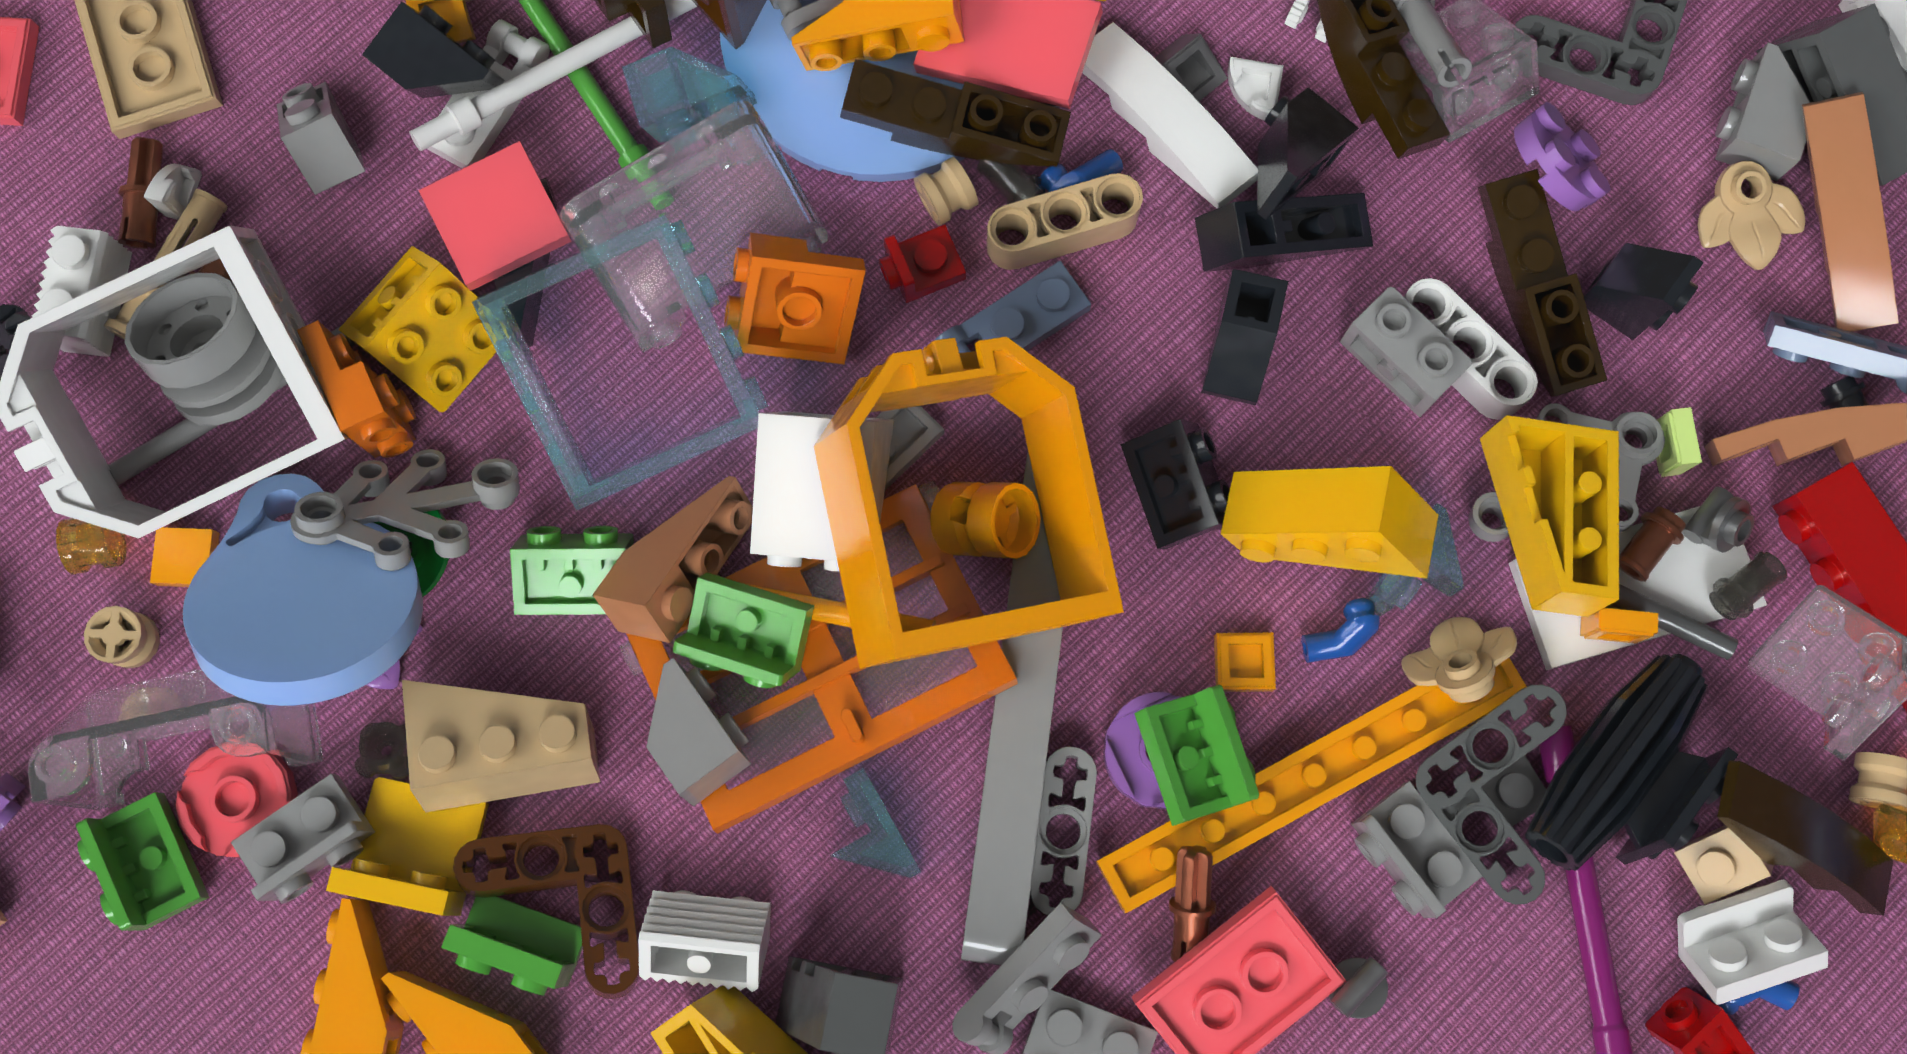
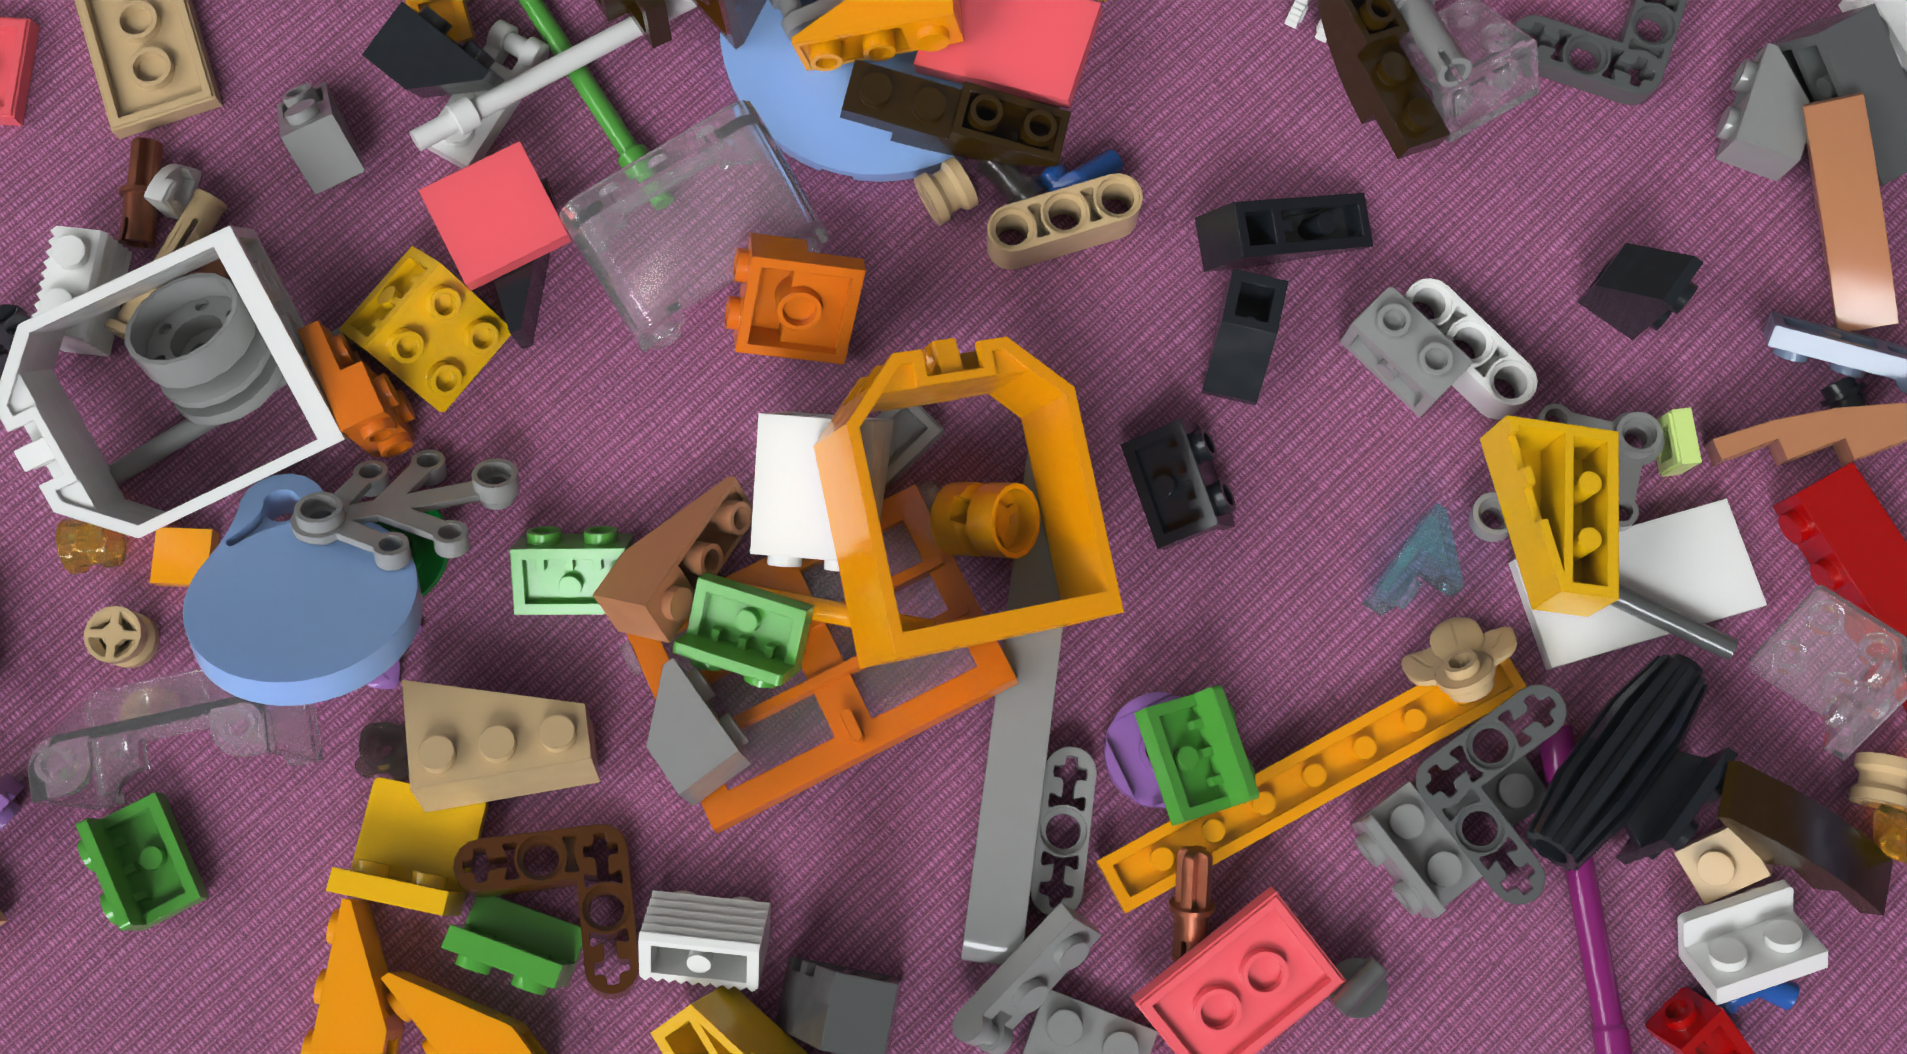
coral tile [175,741,298,858] -> none
light grey bracket [231,774,375,904] -> none
clear light blue window [472,212,768,511] -> none
clear light blue slope [622,47,757,143] -> none
clear light blue slope [830,768,922,879] -> none
red bracket [878,224,966,303] -> none
sand blue plate [935,261,1091,353] -> none
white slope [1082,22,1258,209] -> none
flat silver slope [1155,34,1227,102] -> none
light orange tile [1214,632,1276,692] -> none
yellow wedge [1221,466,1438,579] -> none
white tile [1227,57,1284,121] -> none
black slope [1257,87,1359,220] -> none
blue arm [1301,598,1380,663] -> none
dark brown slope [1478,169,1607,397] -> none
medium lavender plate [1514,102,1611,211] -> none
light orange tile [1580,608,1658,644] -> none
copper pin [1619,506,1686,582] -> none
flat silver plate [1682,487,1754,553] -> none
tan plate [1698,161,1805,270] -> none
clear smoke pin [1709,551,1787,620] -> none

